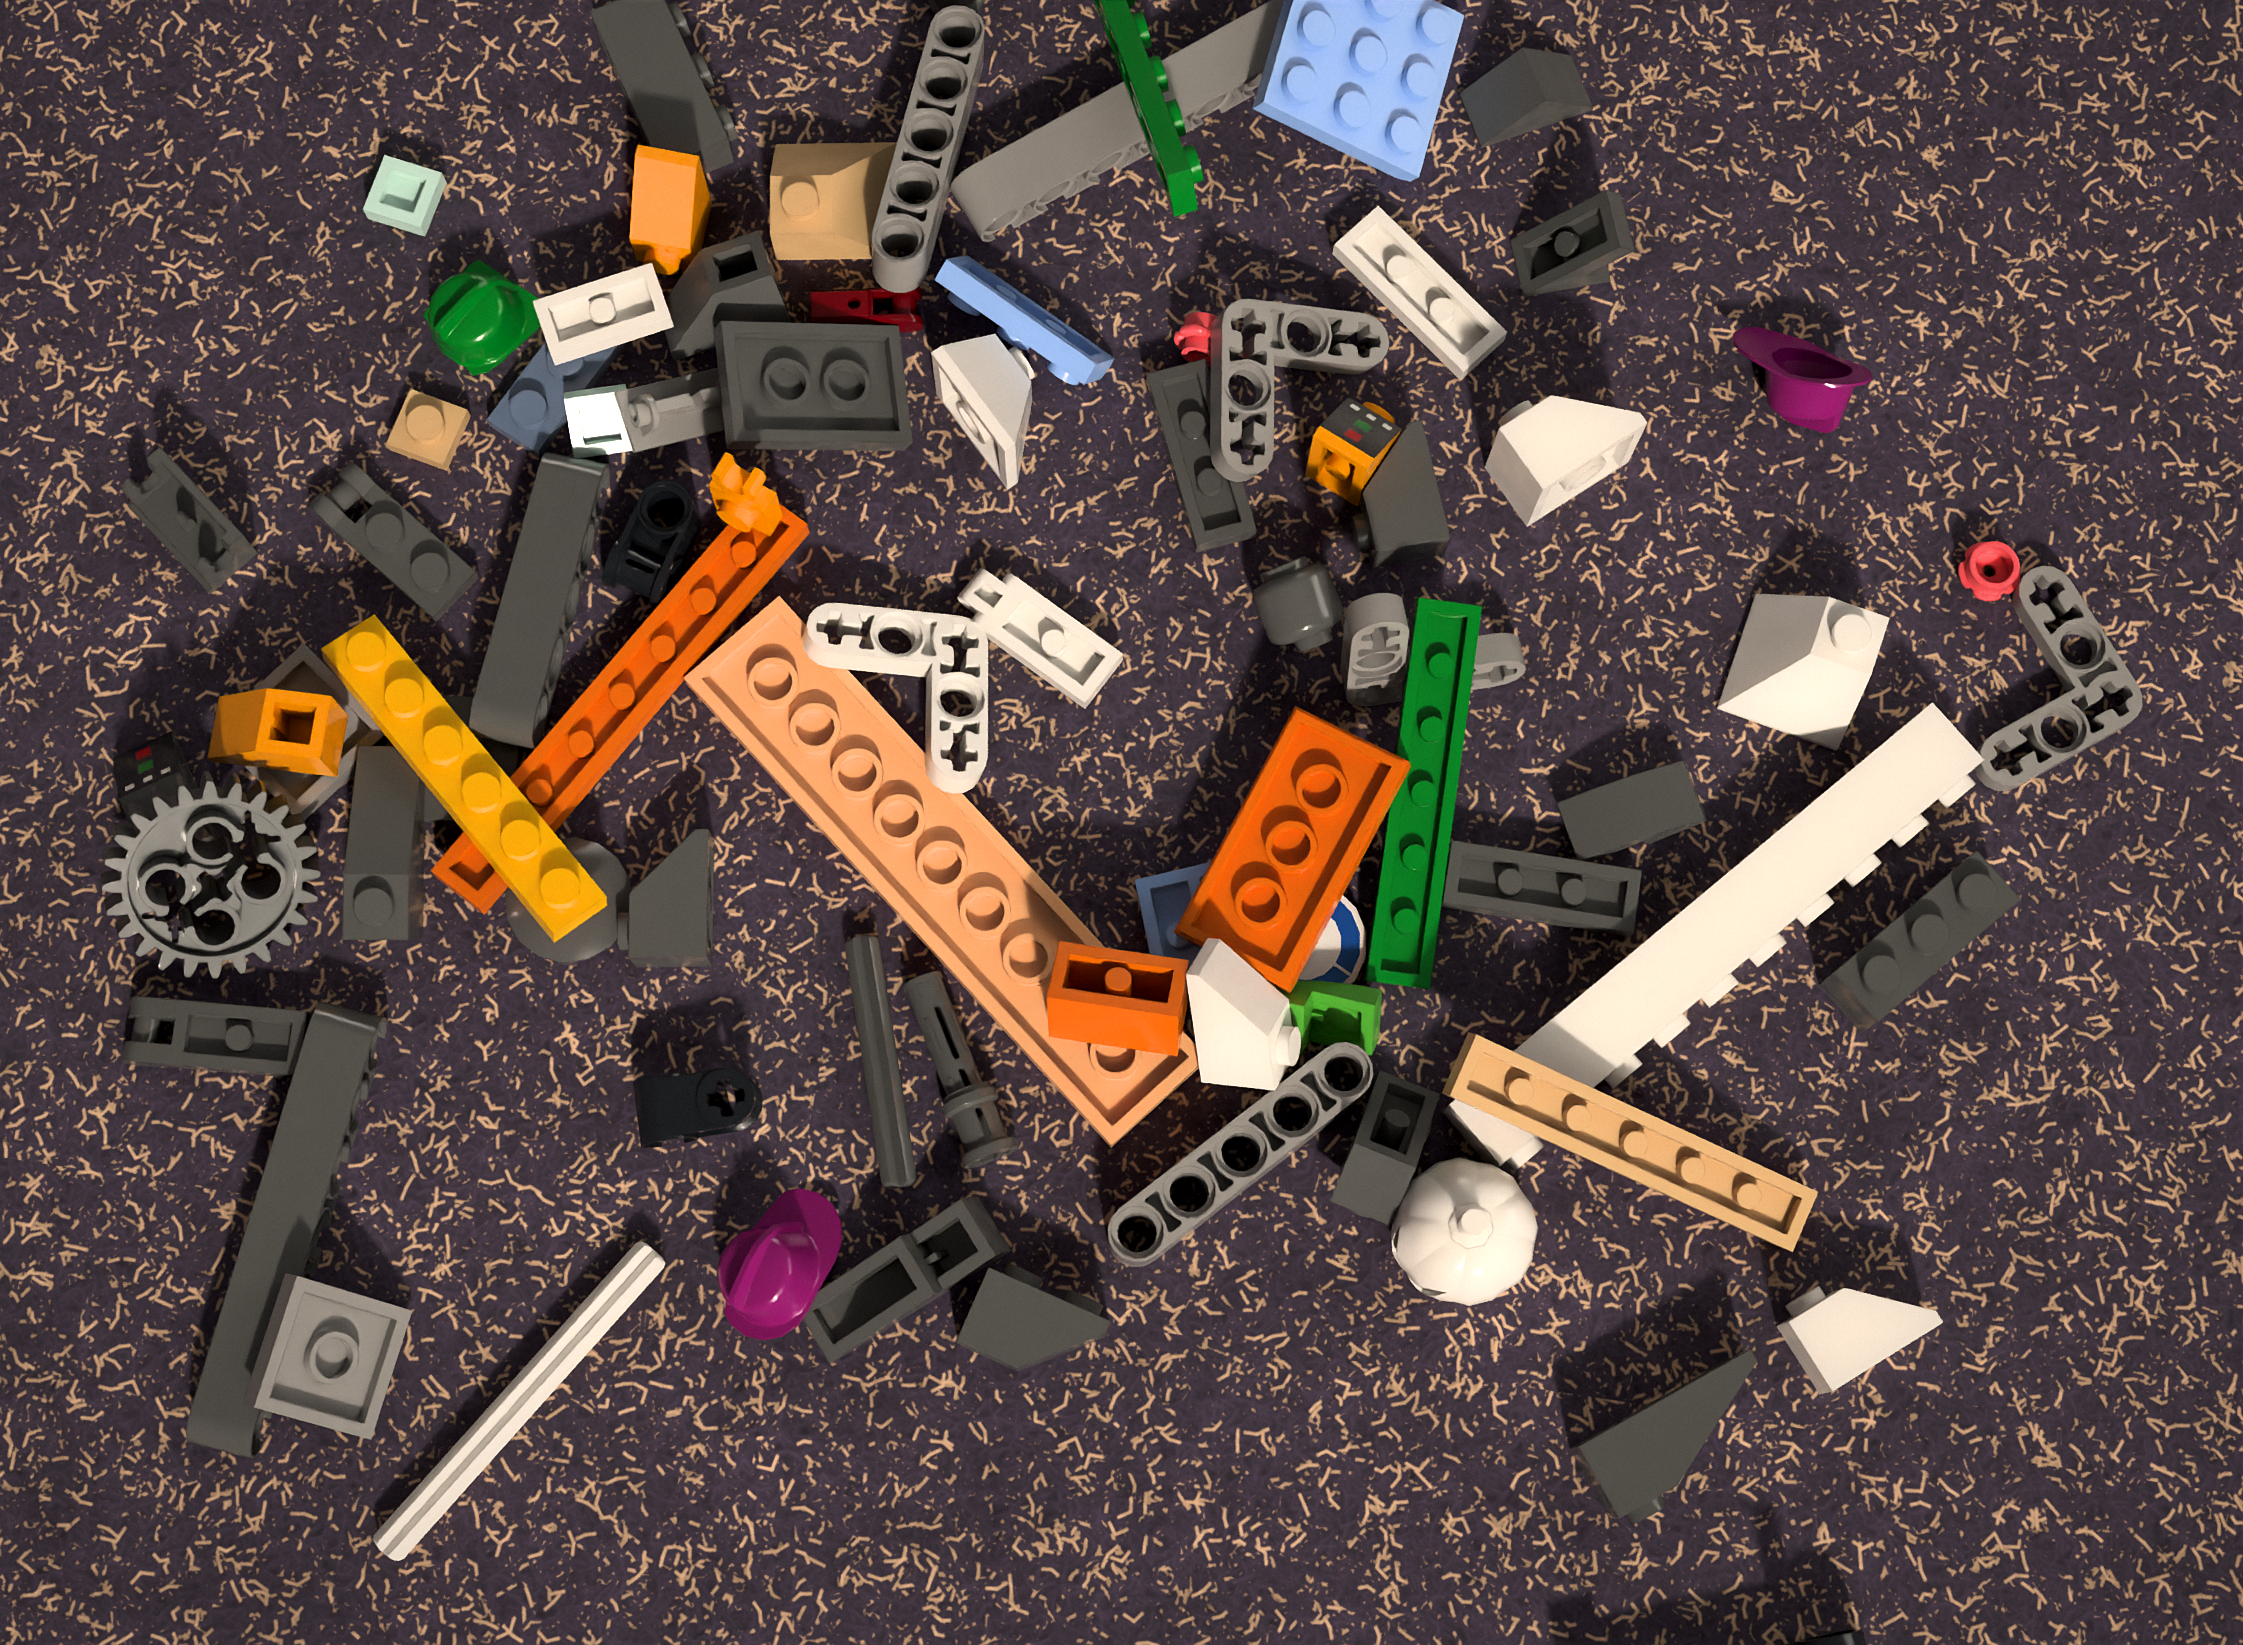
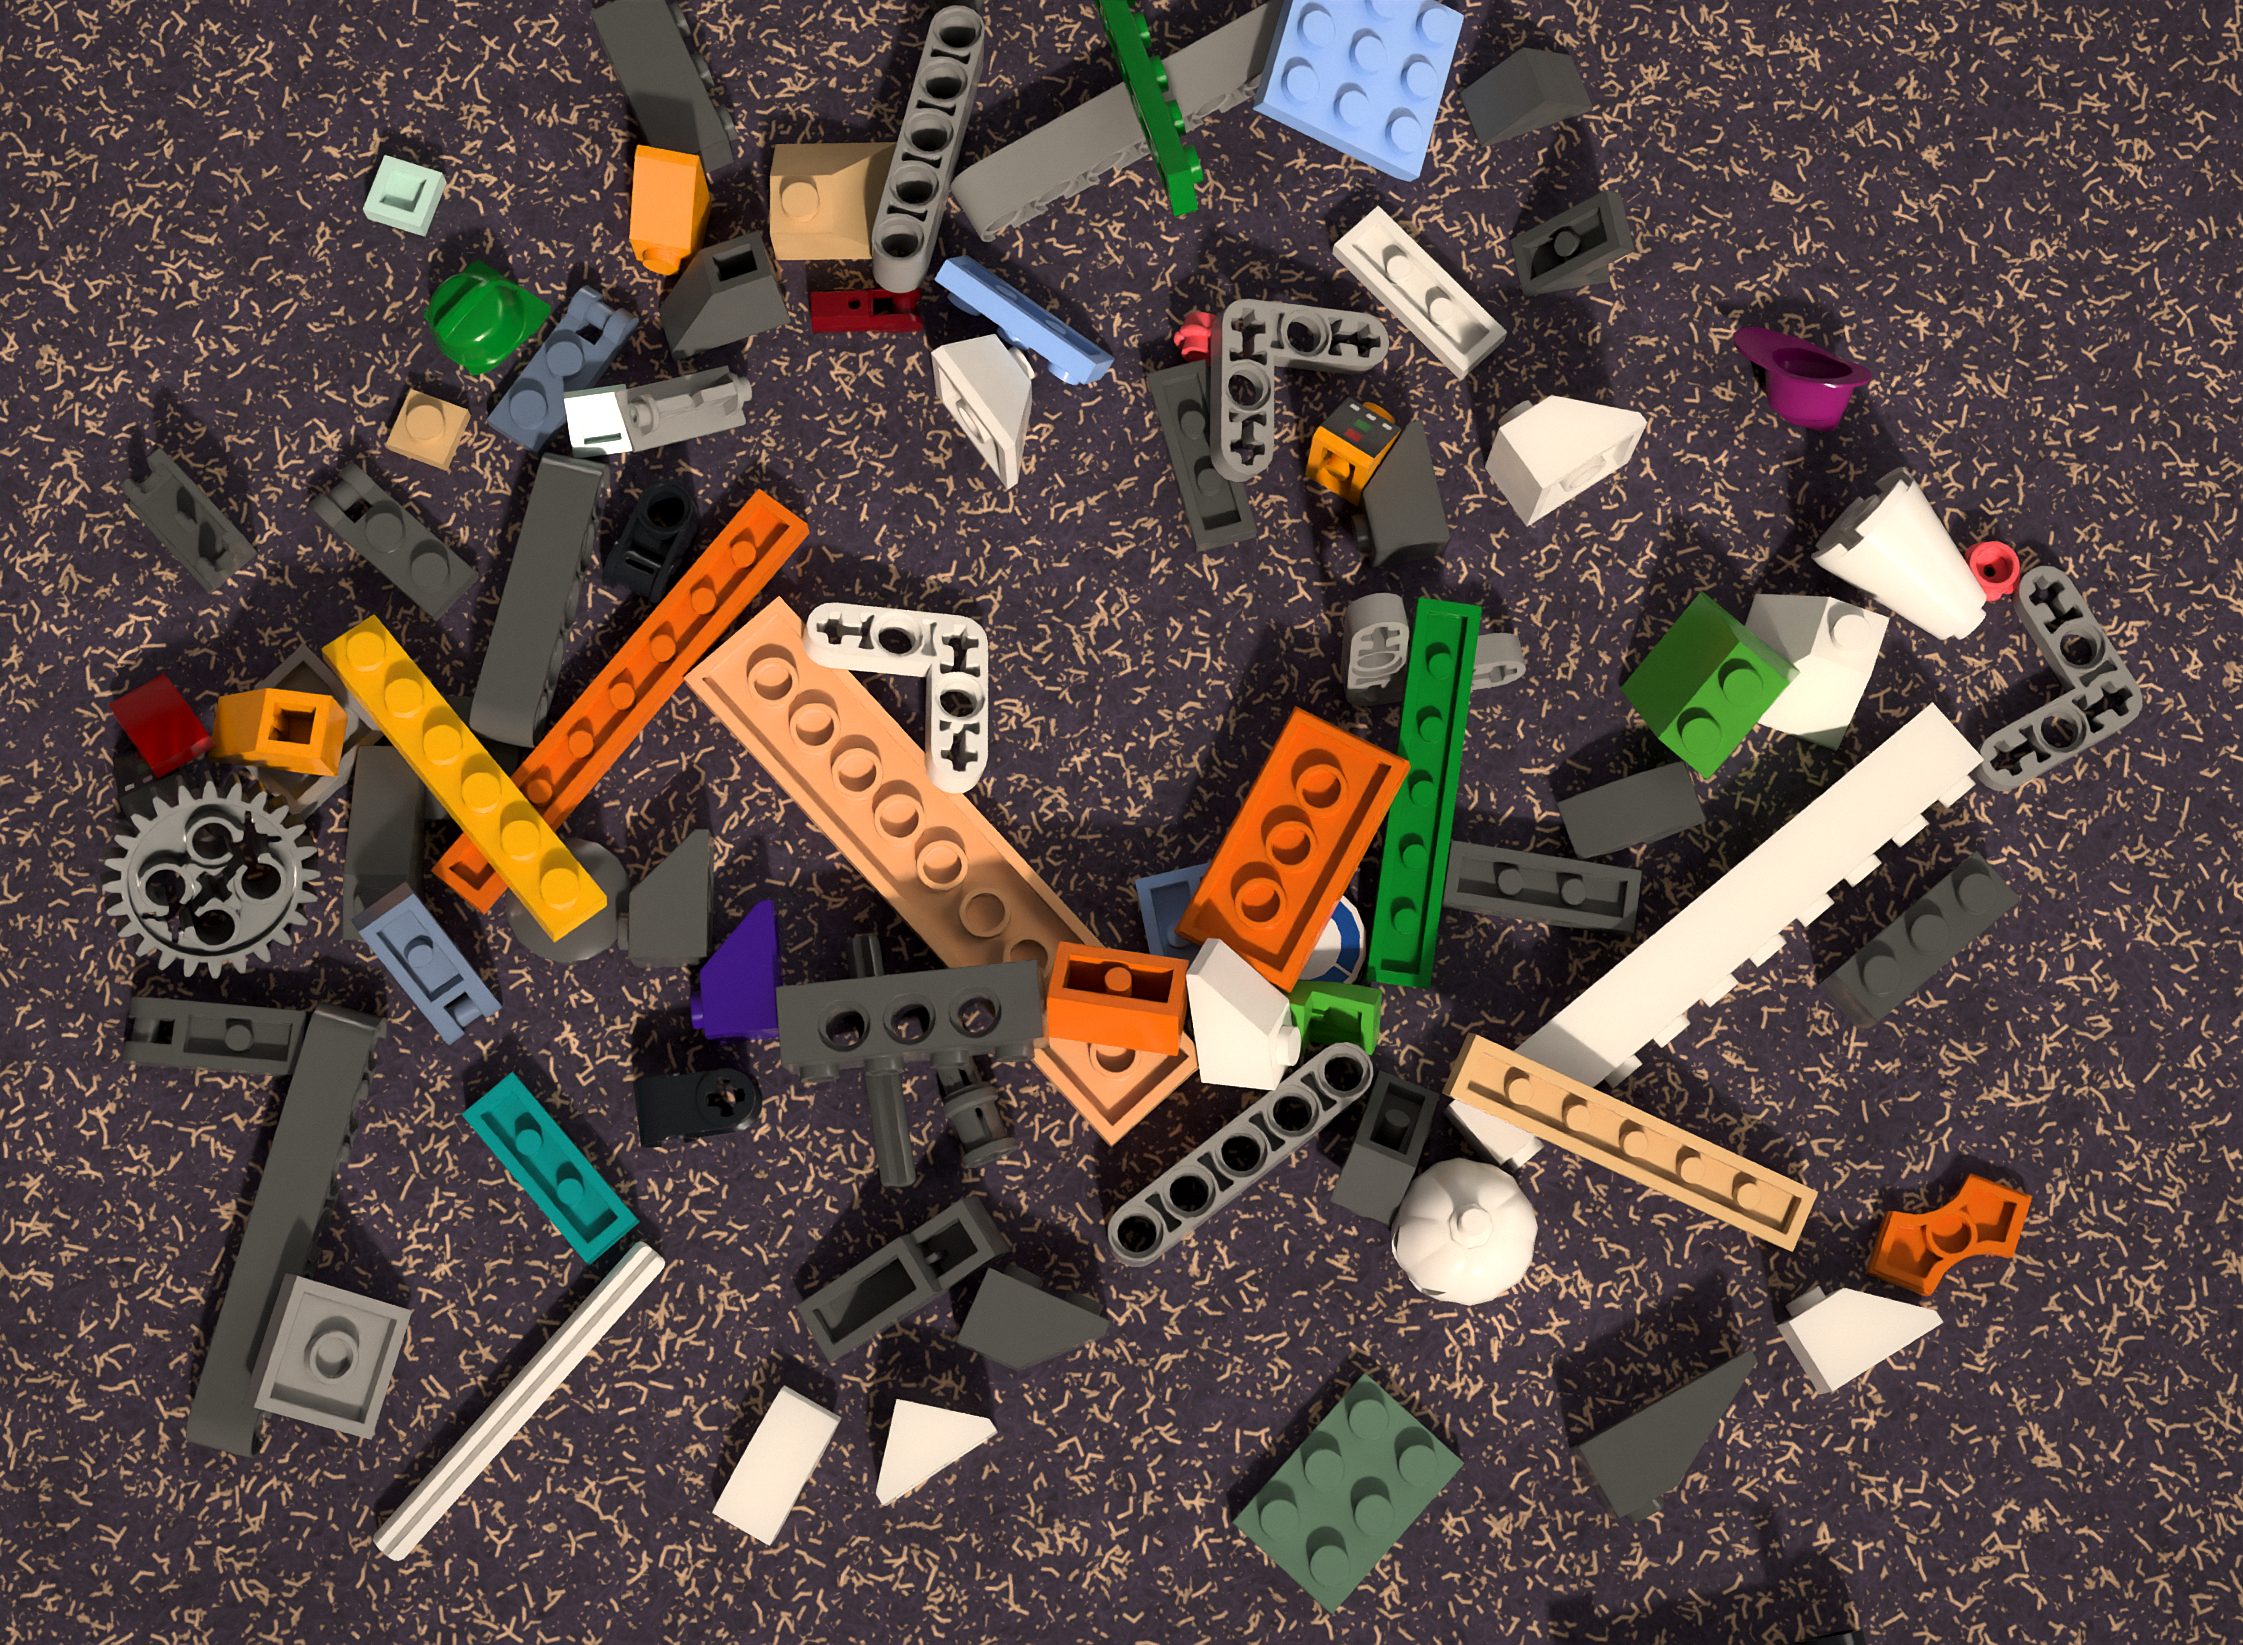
white plate [533,262,674,366] -> none
light orange plate [708,452,783,536] -> none
dark grey plate [714,321,913,451] -> none
magenta piece [717,1188,842,1341] -> none
white hinge [957,568,1123,709] -> none
dark grey head [1253,556,1344,654] -> none
none -> red slope [108,673,215,779]
none -> sand blue plate [351,881,503,1045]
none -> teal plate [461,1072,640,1265]
none -> dark purple slope [690,900,784,1045]
none -> white slope [712,1385,842,1546]
none -> dark grey brick [775,959,1050,1083]
none -> white slope [876,1399,998,1506]
none -> sand green plate [1232,1373,1464,1614]
none -> bright green slope [1620,592,1801,780]
none -> white cone [1811,467,1987,640]
none -> orange tile [1865,1173,2032,1297]

